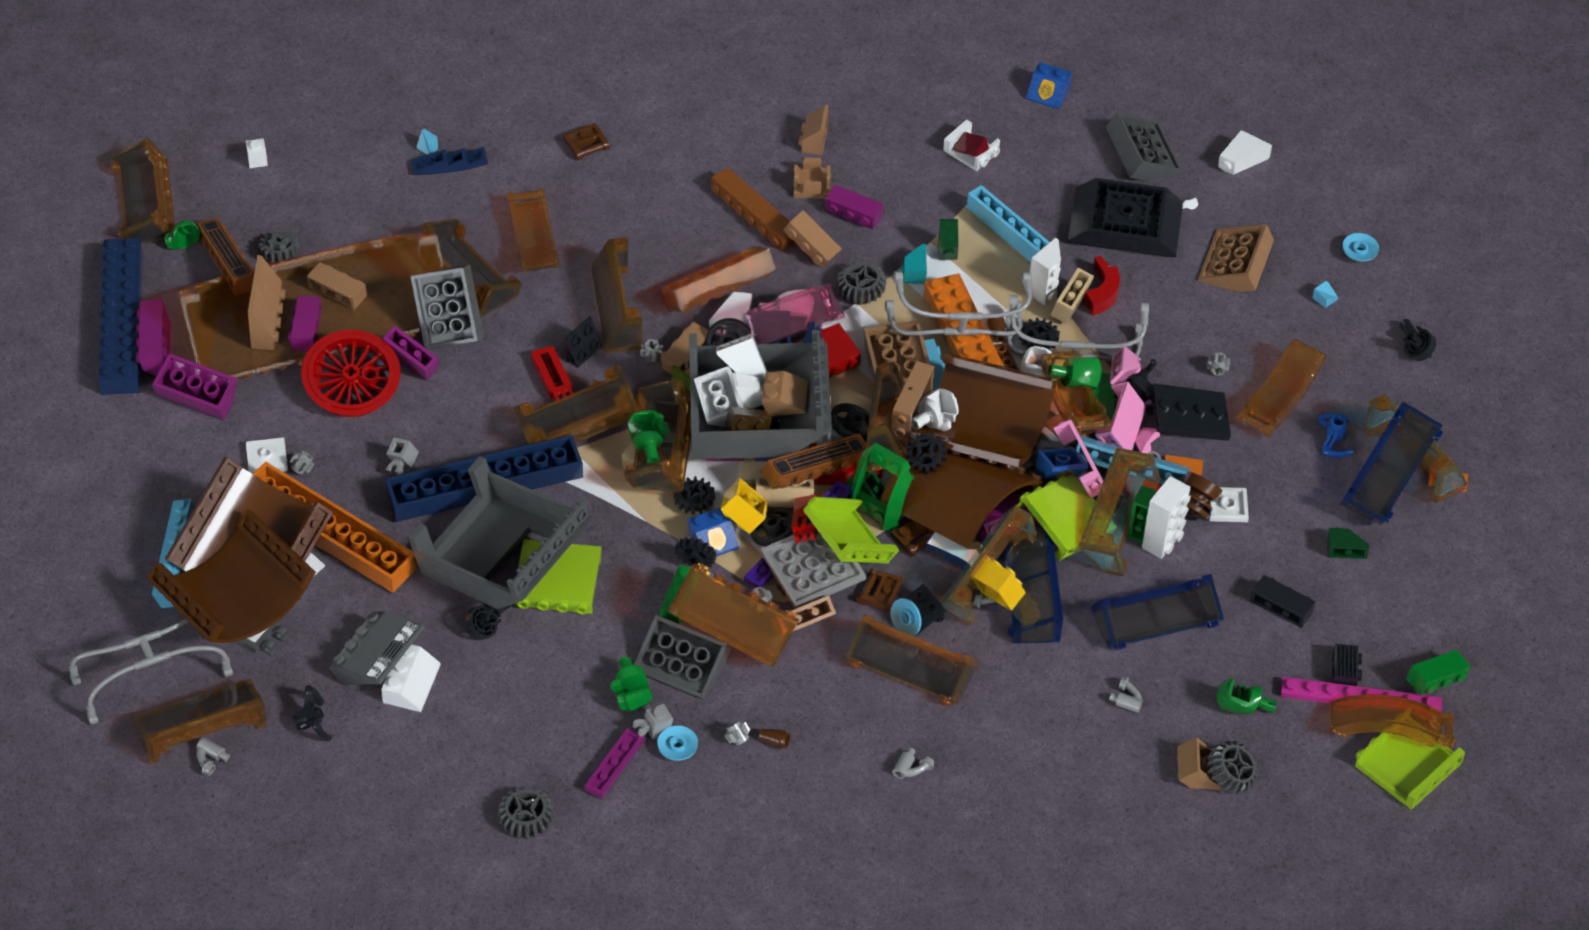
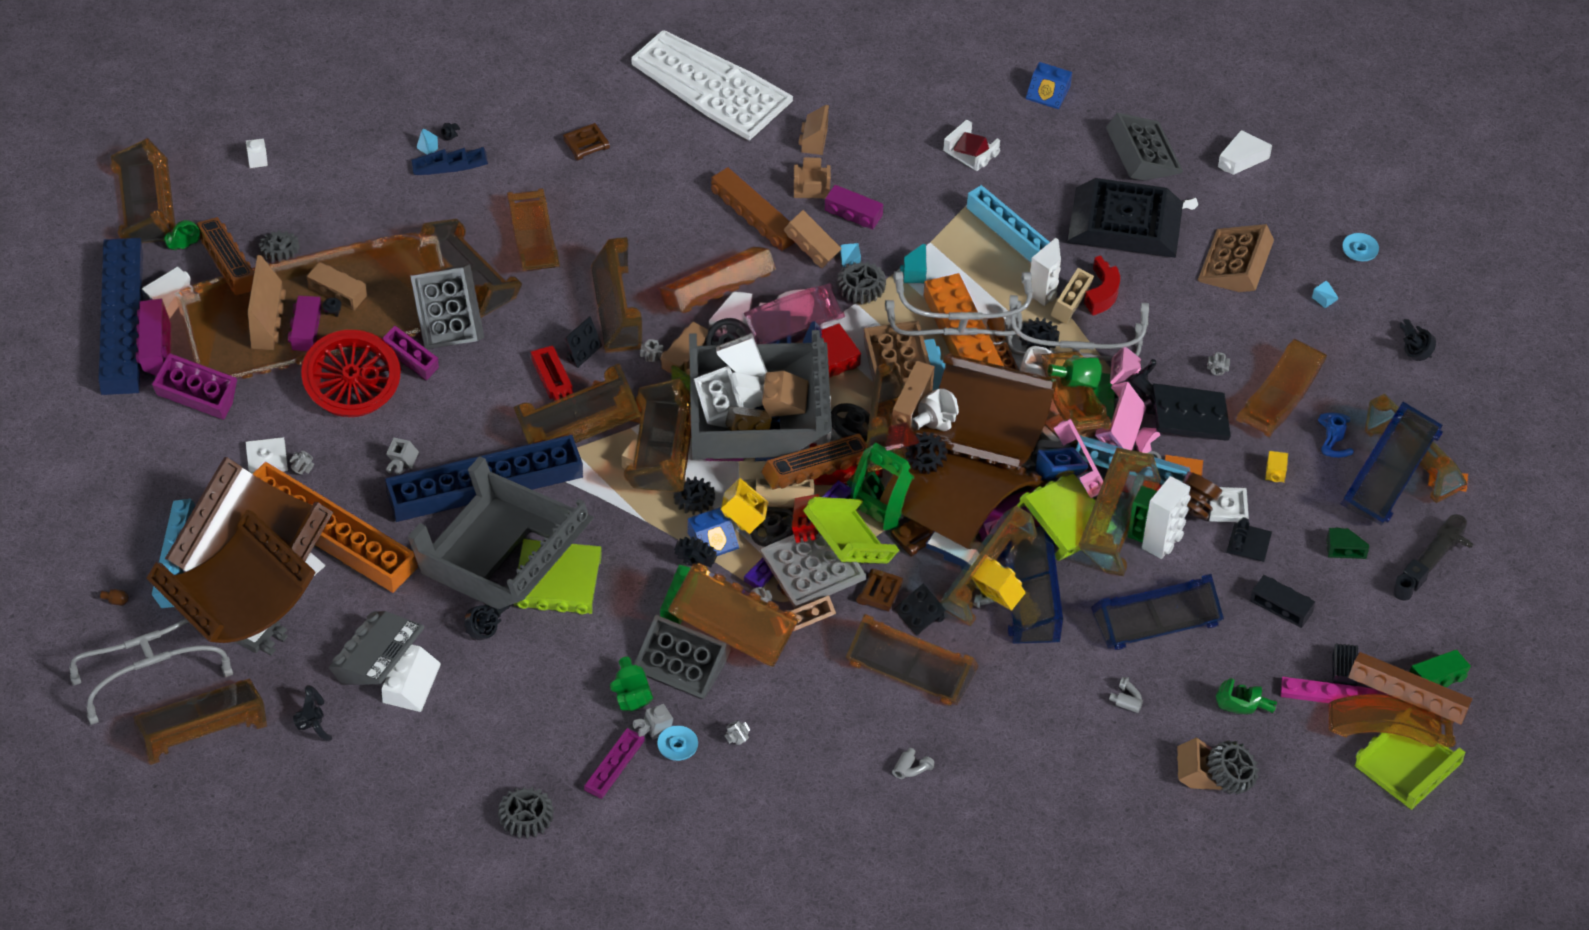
light grey plant [197,737,230,776] -> none
green piece [628,410,669,464] -> none
reddish brown cone [759,729,790,749] -> none
medium azure dish [890,598,921,637] -> none
dark green slope [937,219,958,260] -> none
none -> reddish brown cylinder [100,589,129,606]
none -> white slope [142,267,191,318]
none -> black plate [323,298,342,317]
none -> black plate [441,123,460,141]
none -> white wing [632,31,793,141]
none -> medium azure slope [840,243,861,267]
none -> clear red slope [886,422,919,451]
none -> black hinge [1226,517,1272,562]
none -> yellow brick [1265,451,1288,482]
none -> dark orange brick [1348,652,1473,725]
none -> clear smoke piece [1393,514,1473,601]

